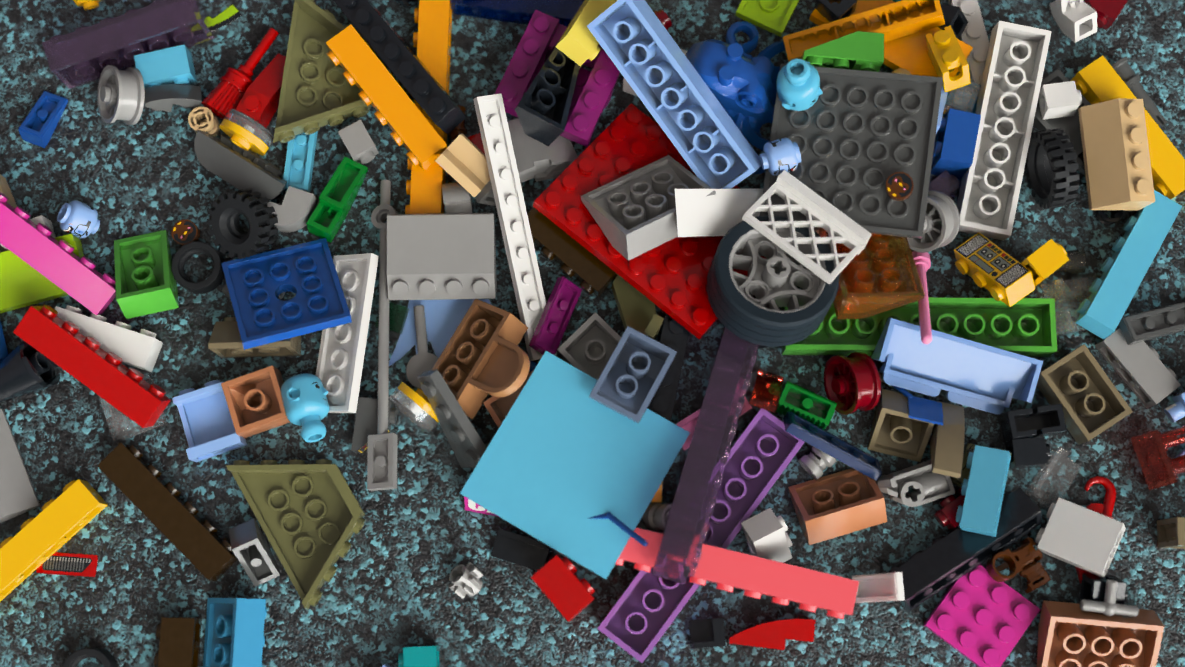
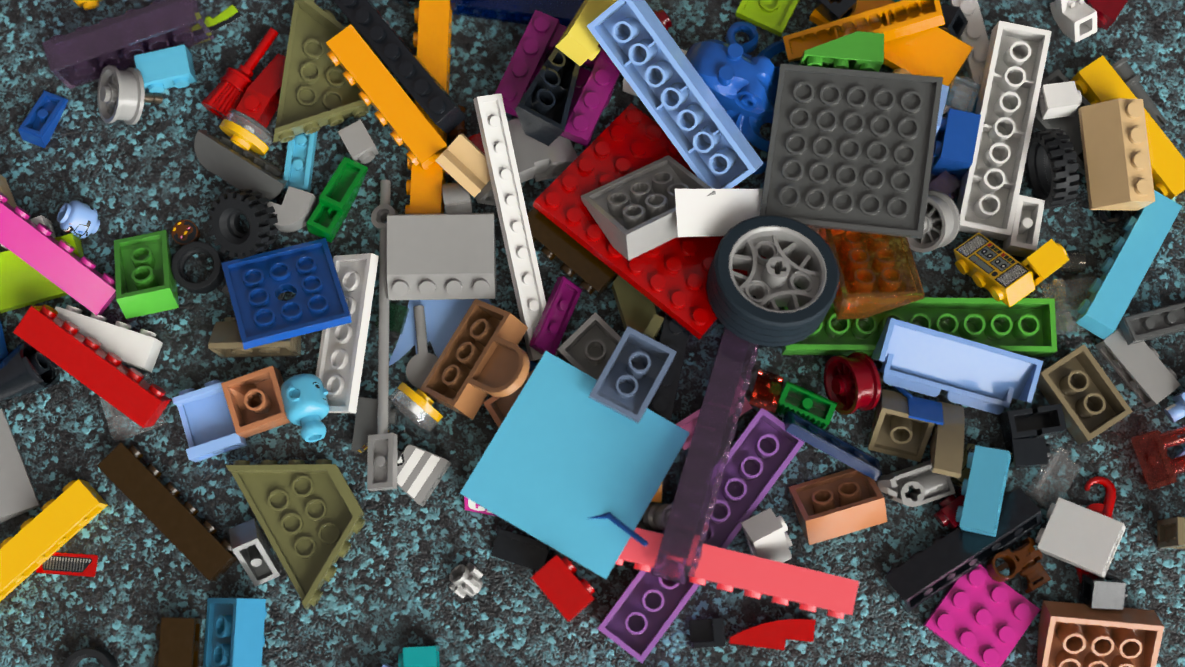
dark grey slope [144,84,202,112] -> none
tan wheel [188,106,220,136] -> none
dark grey wing [417,369,487,468] -> none
white fence [742,170,872,285] -> none
light blue head [759,137,801,176] -> none
medium azure piece [776,58,823,111] -> none
light grey wheel [798,447,837,480] -> none
white tile [852,572,905,603] -> none
reddish brown tile [886,172,914,201] -> none
bright pink piece [909,251,932,344] -> none
yellow brick [925,25,971,93] -> none
light grey piece [1080,579,1139,617] -> none
none -> torso [397,444,451,507]
none -> white brick [1002,195,1045,258]

